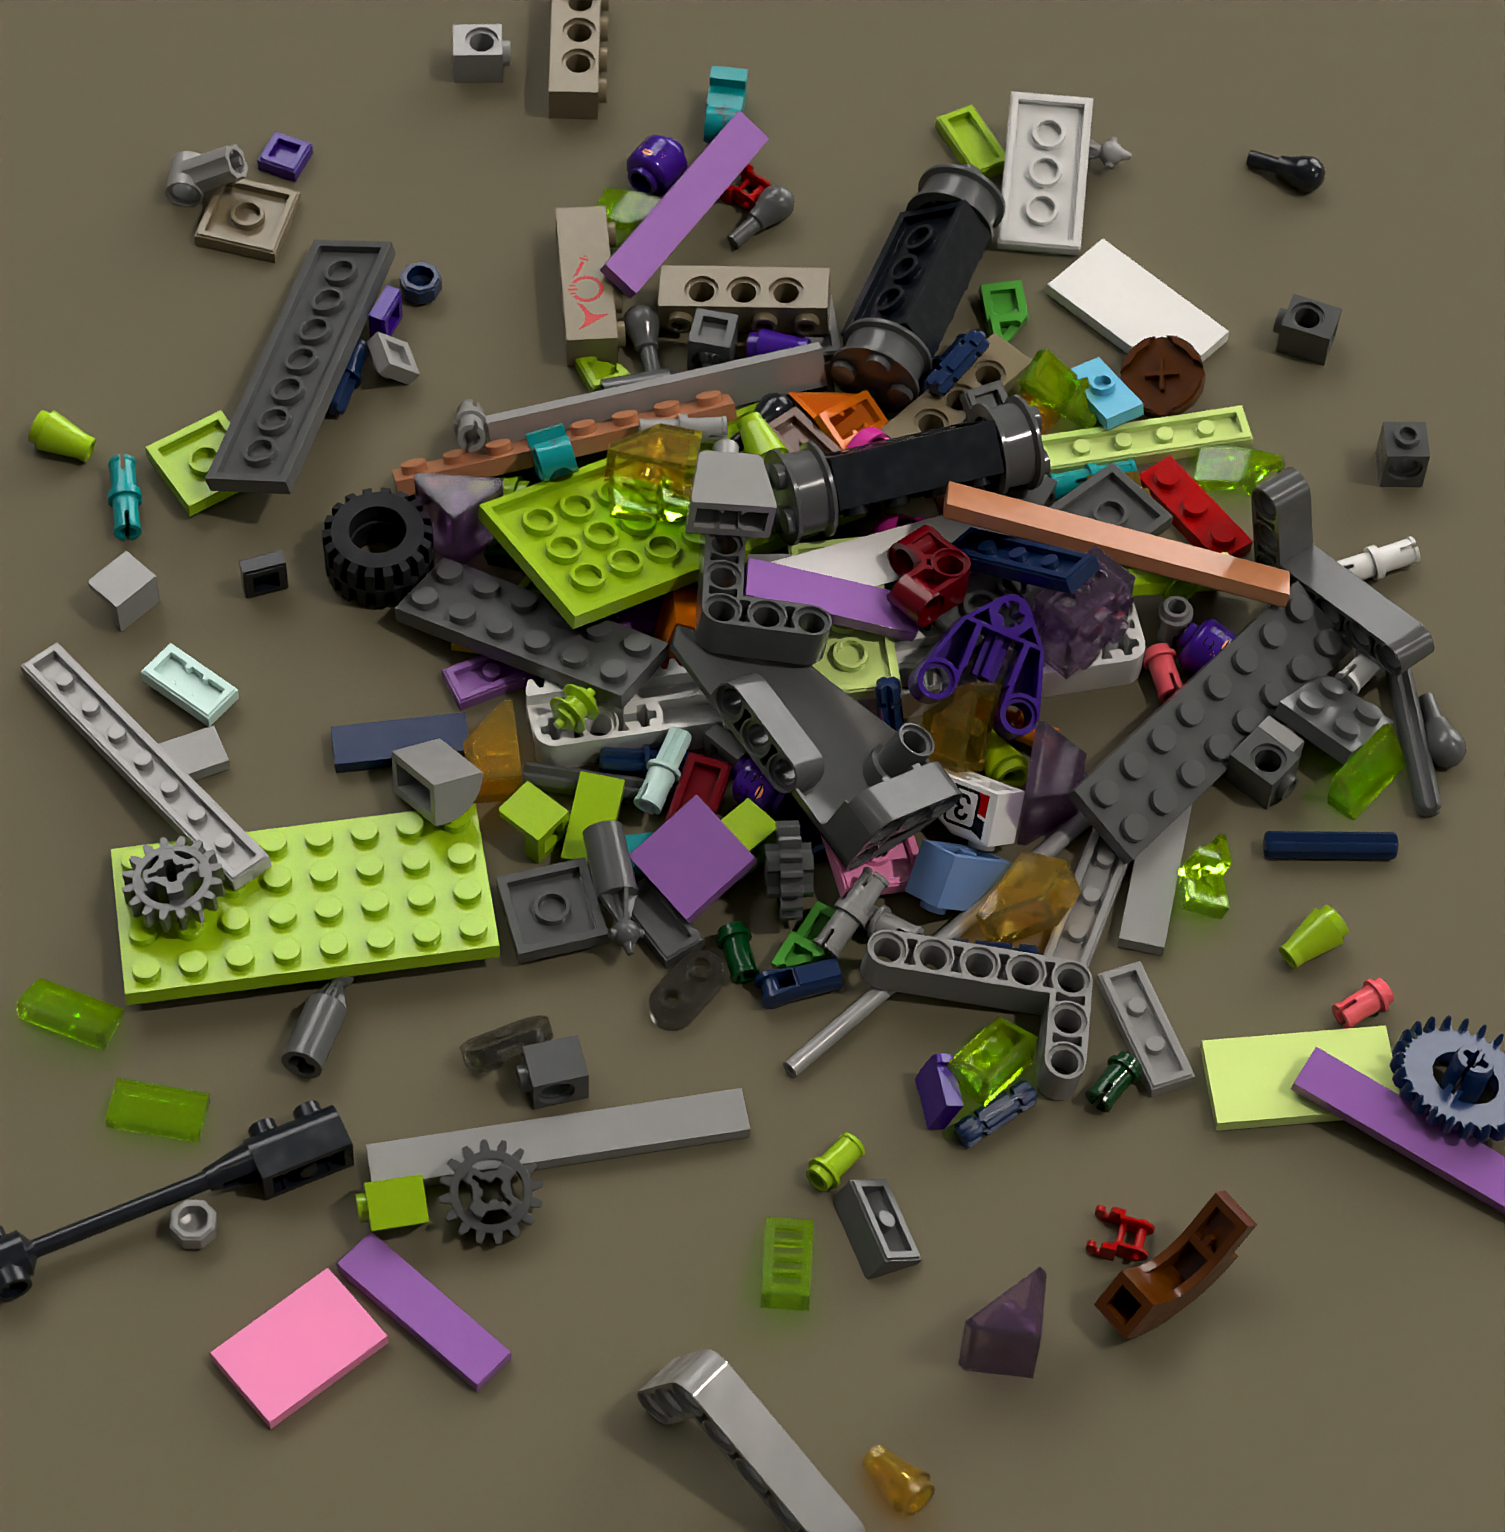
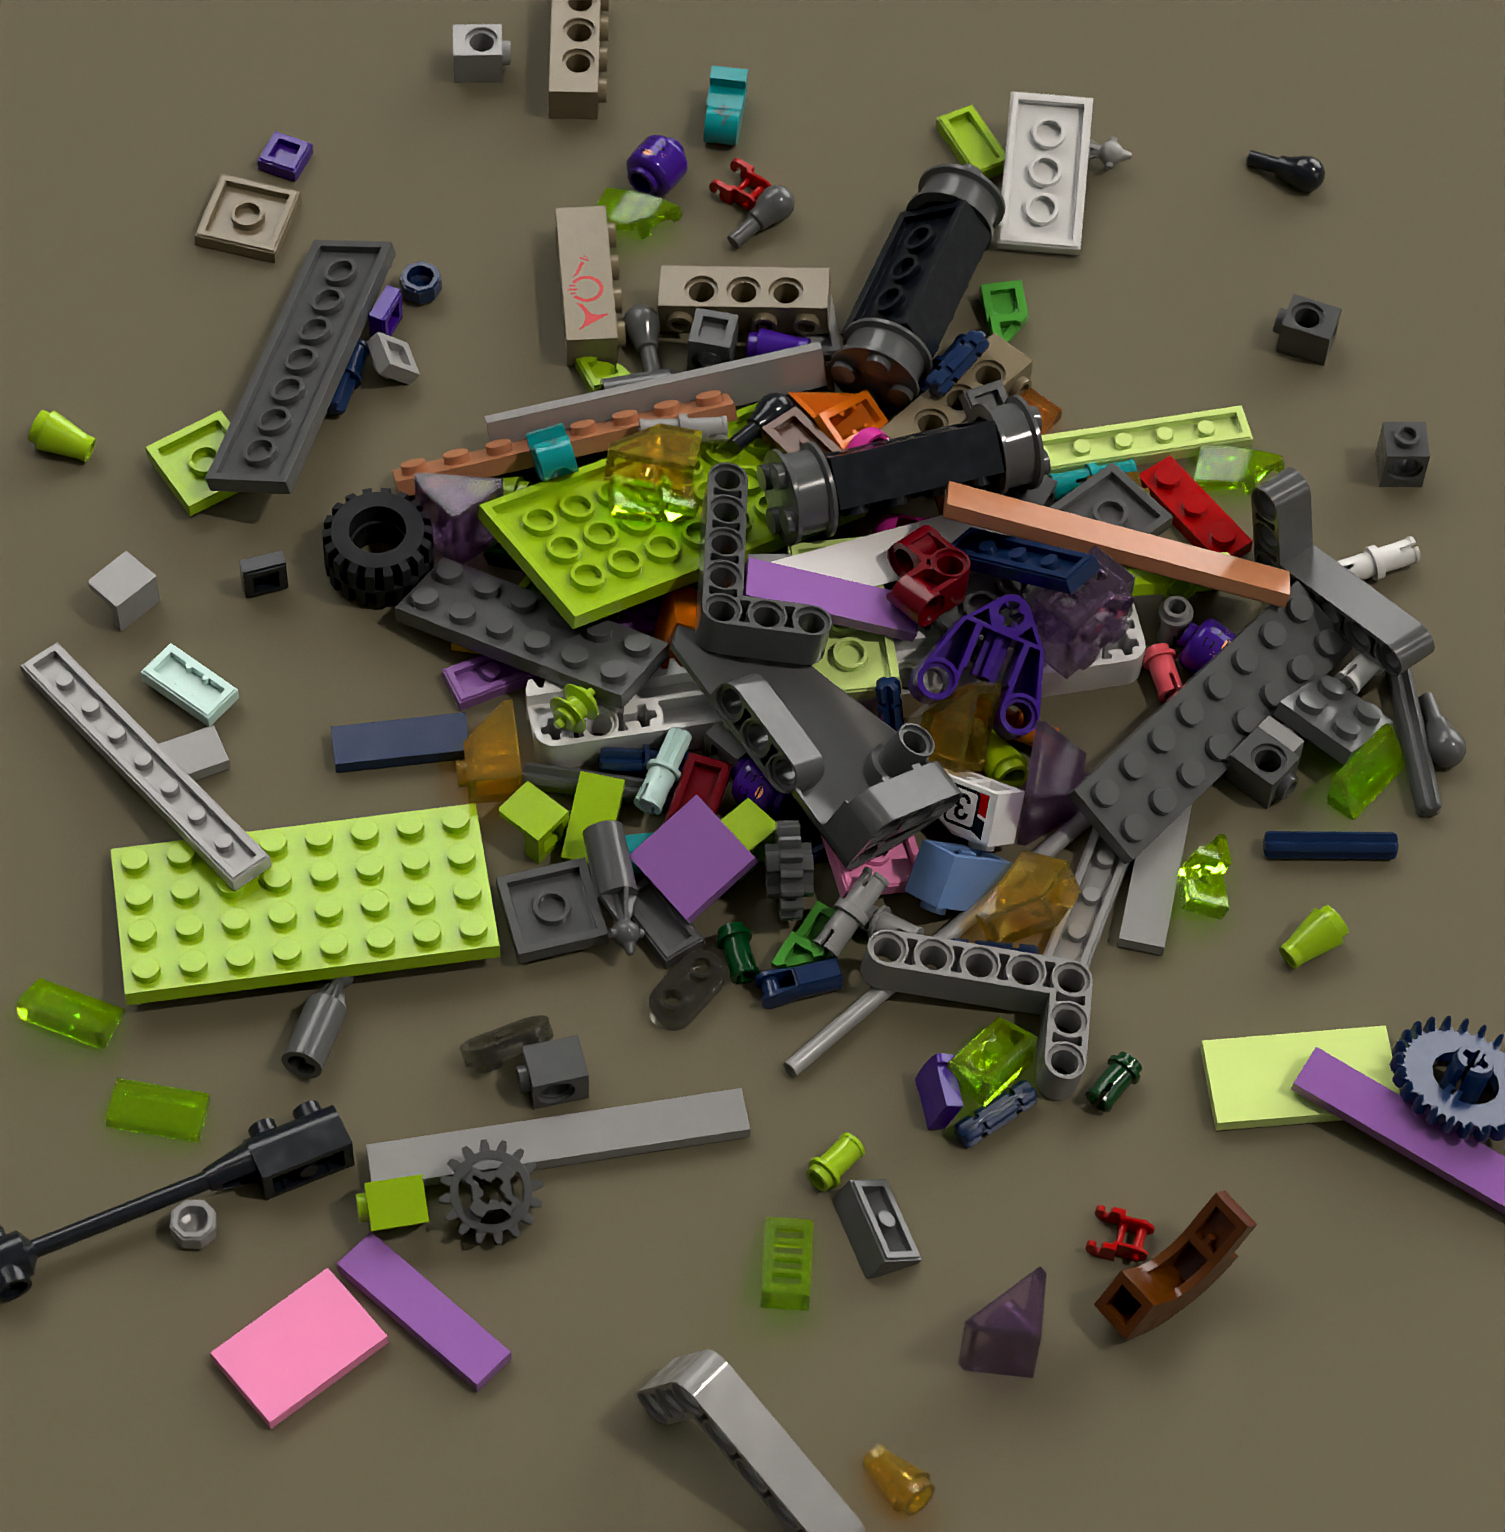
teal pin [107,454,142,541] -> none
dark grey gear [122,836,225,932] -> none
light grey piece [165,144,248,207] -> none
light grey brick [392,738,483,826] -> none
light grey pin [453,399,487,452] -> none
medium lavender tile [600,110,769,299] -> none
light grey torso [685,439,777,538] -> none
lime cone [737,412,789,461] -> none
clear neon green slope [1019,348,1097,429] -> none
white tile [1046,239,1229,362] -> none
medium azure plate [1062,357,1144,430] -> none
light grey tile [1096,961,1195,1098] -> none
reddish brown tile [1120,335,1206,418] -> none
coral pin [1332,978,1394,1029] -> none

